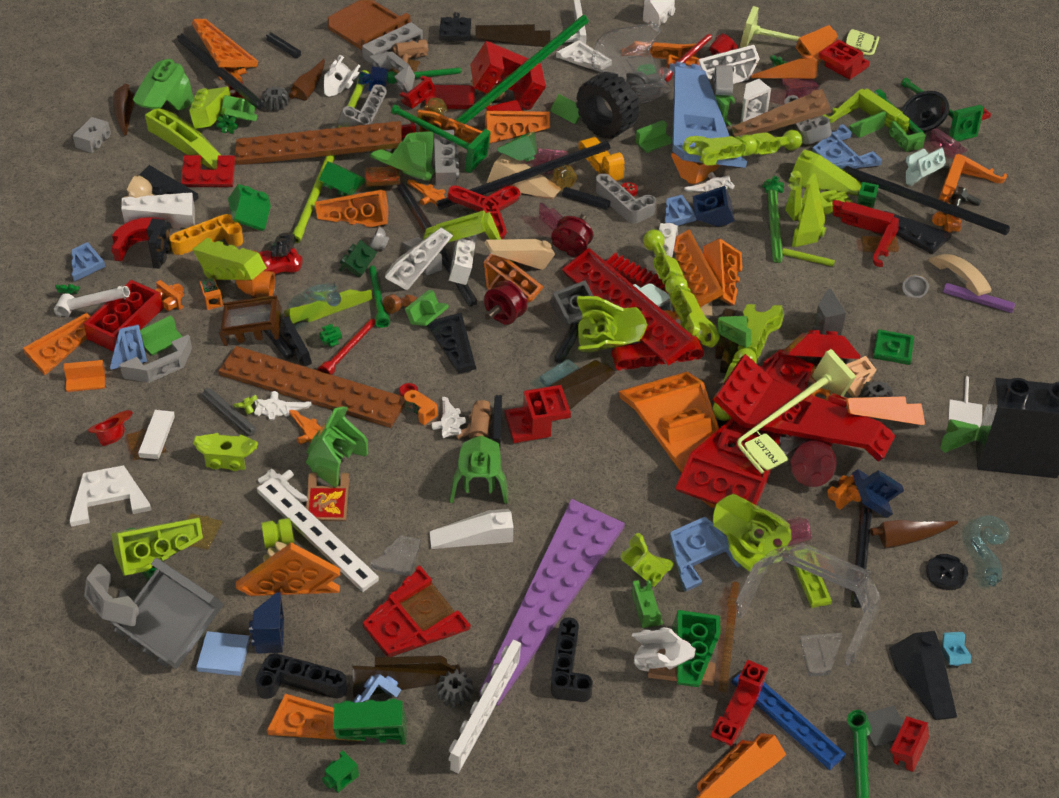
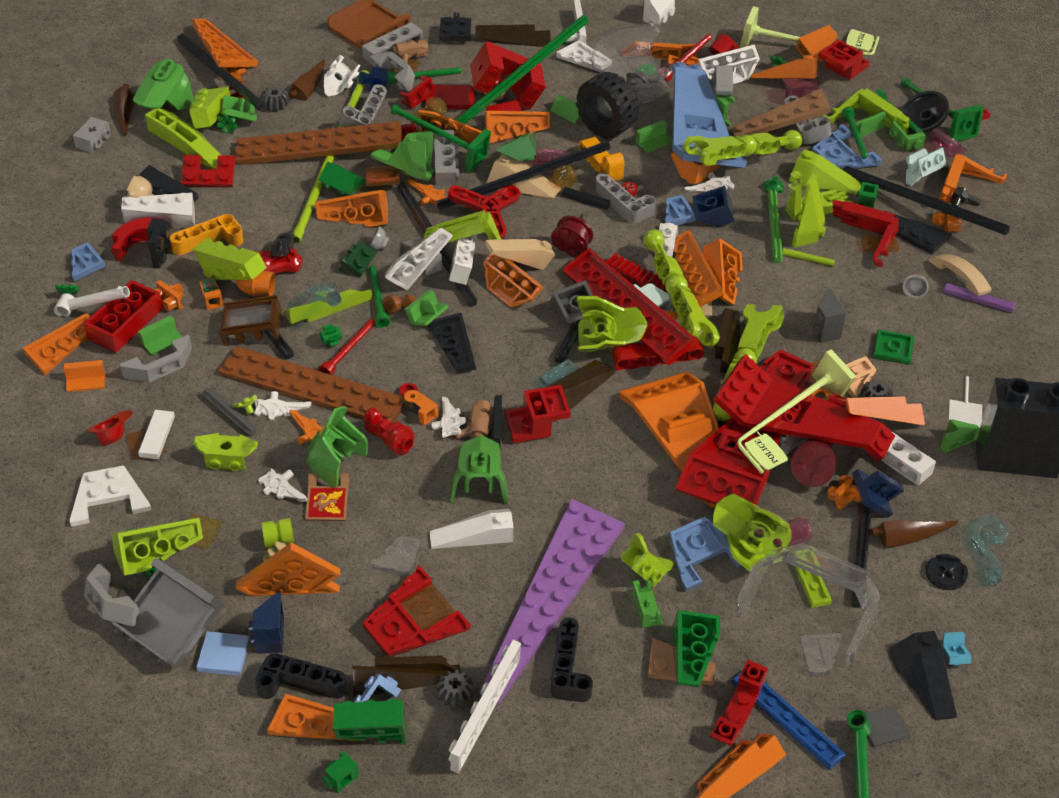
medium blue wing [110,325,147,369] -> none
green slope [228,184,271,231] -> none
white tile [257,478,379,592] -> none
black axle [266,32,301,58] -> none
black plate [281,316,312,366] -> none
dark red wheel [484,281,528,325] -> none
clear pink panel [539,202,563,231] -> none
white piece [632,627,695,672] -> none
bright green slope [718,316,751,348] -> none
clear orange bar [719,582,740,692] -> none
white slope [740,79,771,123] -> none
red wedge [783,330,860,359] -> none
red hinge [890,716,929,772] -> none
none -> red animal [363,407,414,456]
none -> green piece [841,107,868,159]
none -> white brick [881,432,936,486]

